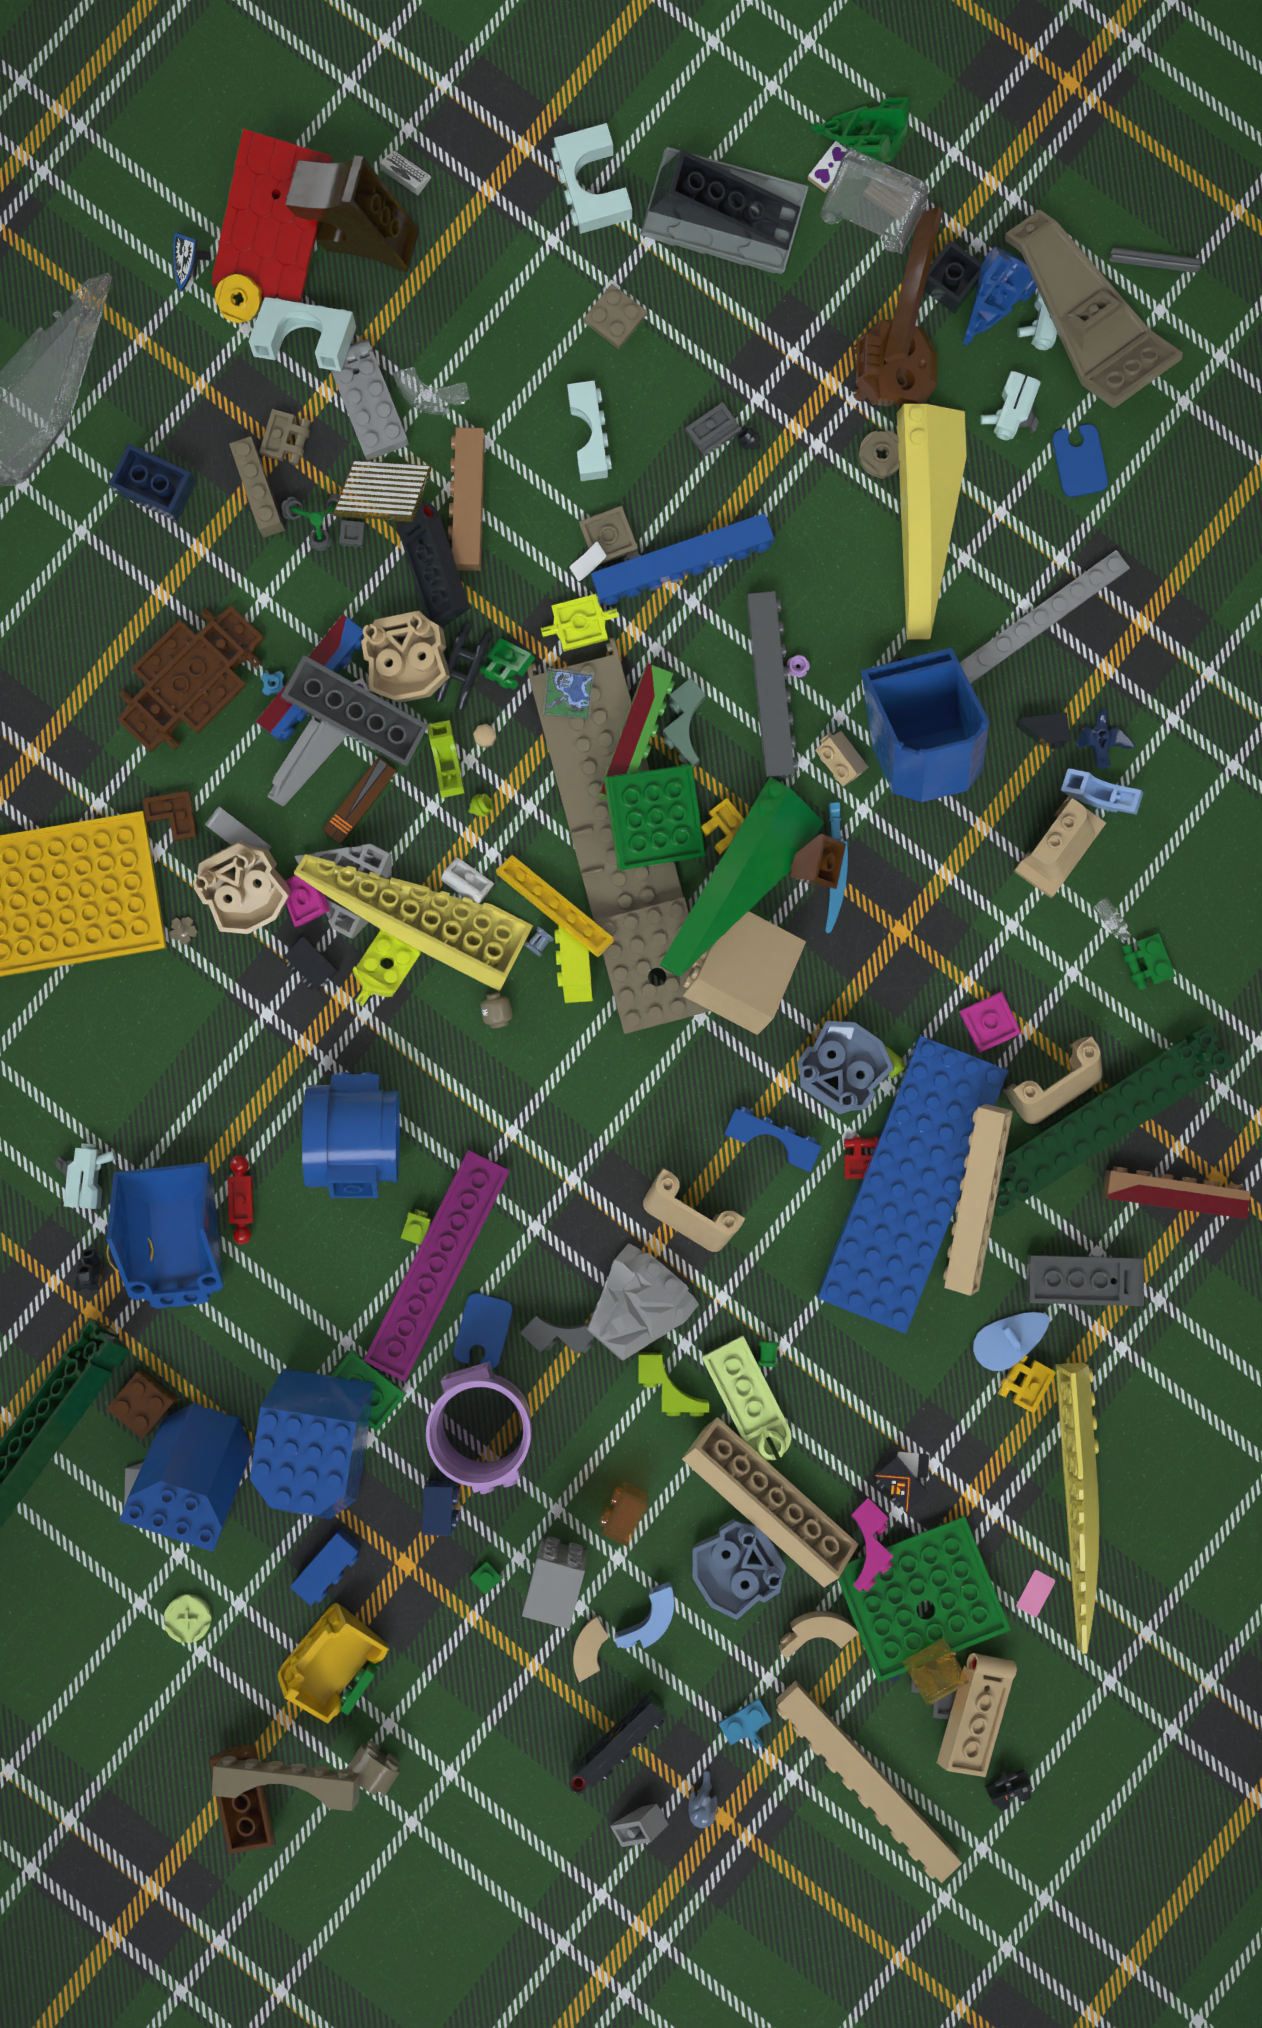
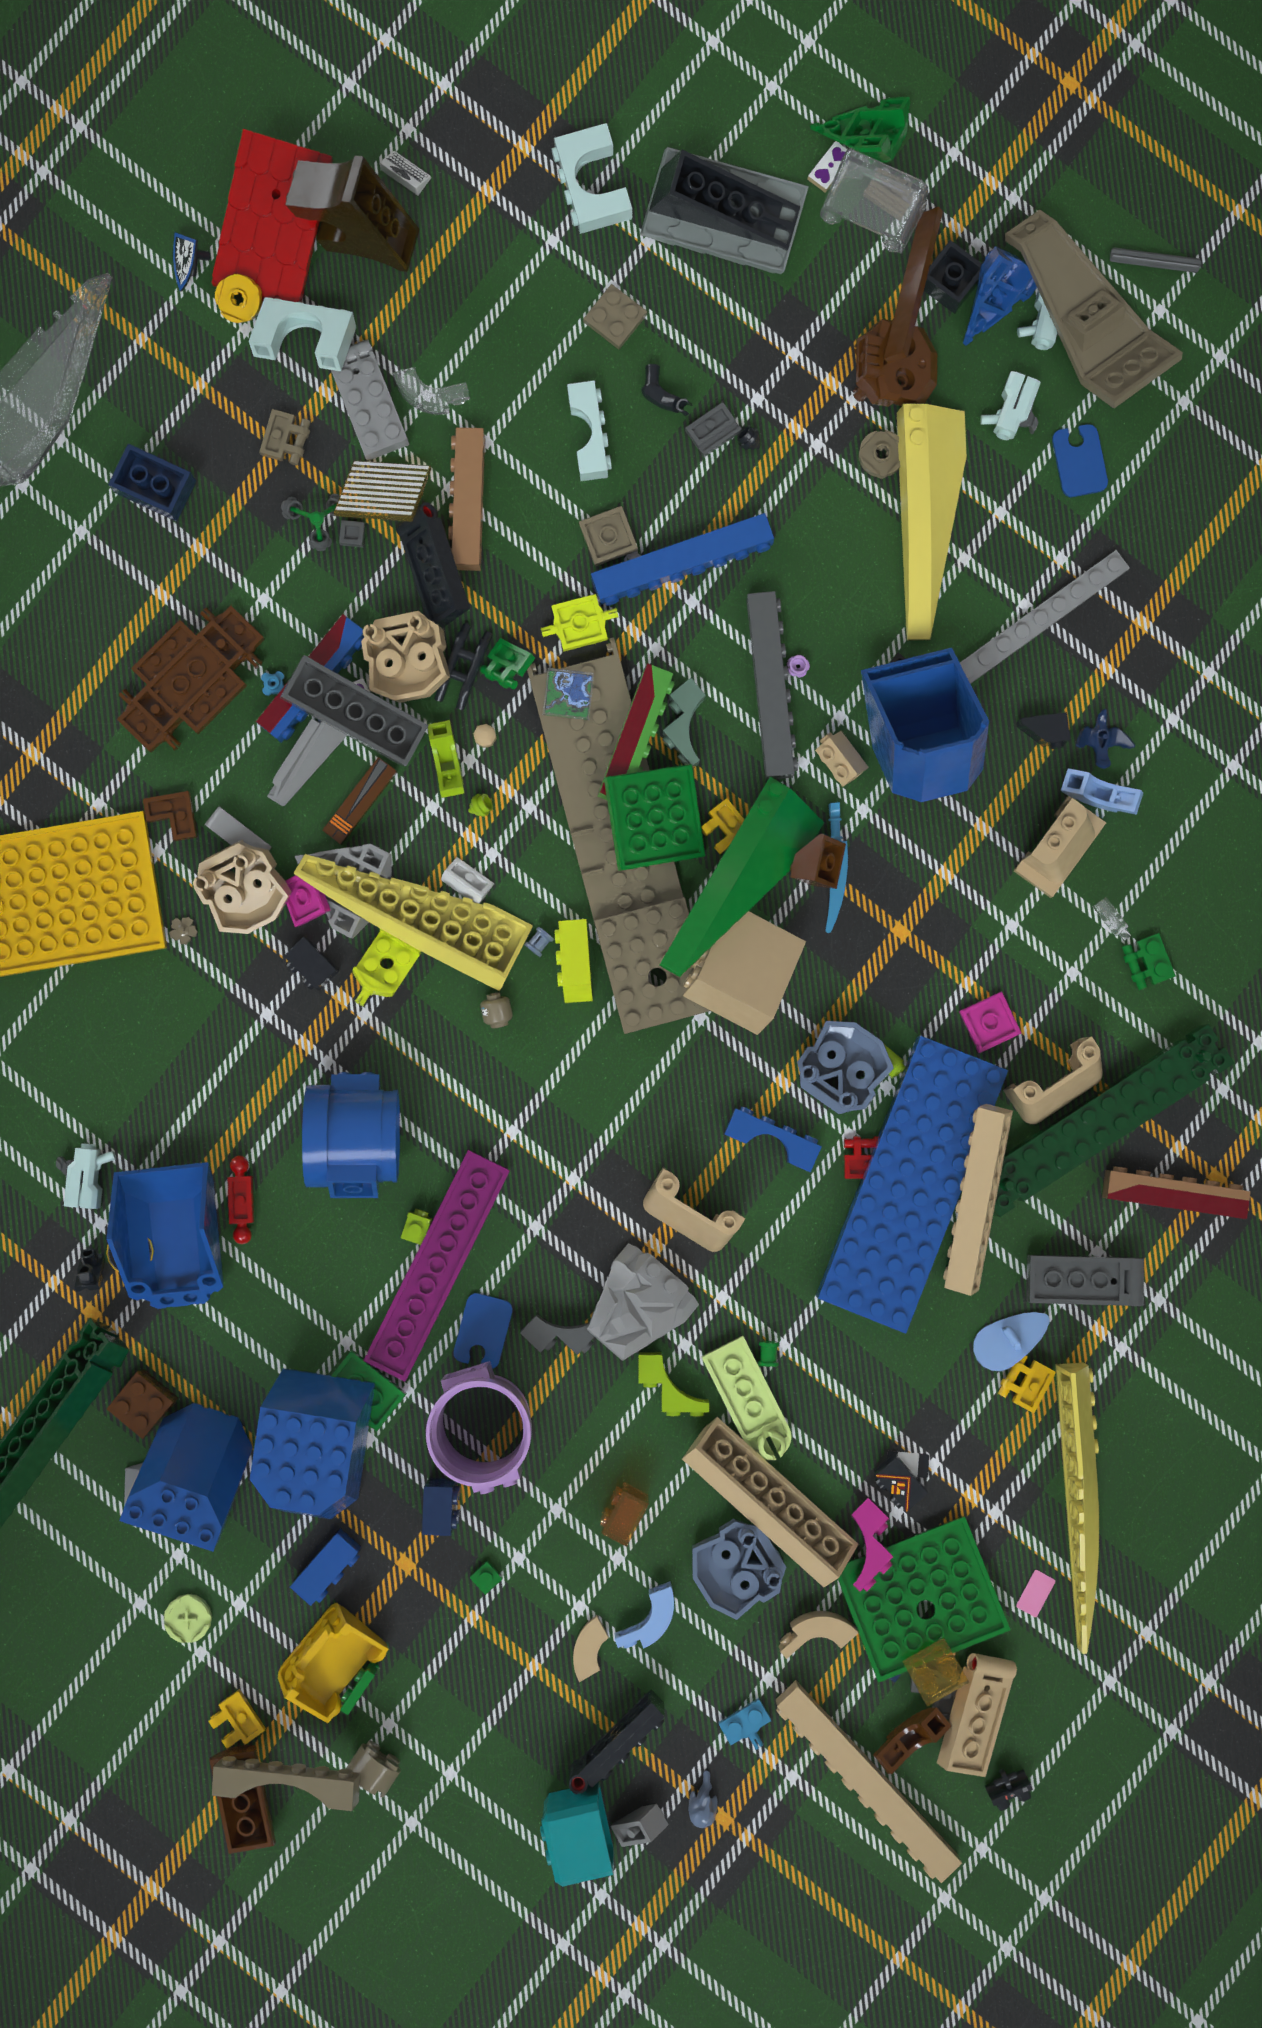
dark tan brick [229,436,285,537] -> none
yellow plate [496,855,614,957] -> none
light grey brick [522,1537,587,1629] -> none
white sticker [570,542,606,581] -> none
none -> yellow plate [208,1689,266,1749]
none -> teal plate [540,1782,614,1887]
none -> black arm [641,364,692,416]
none -> reddish brown arch [873,1707,951,1774]

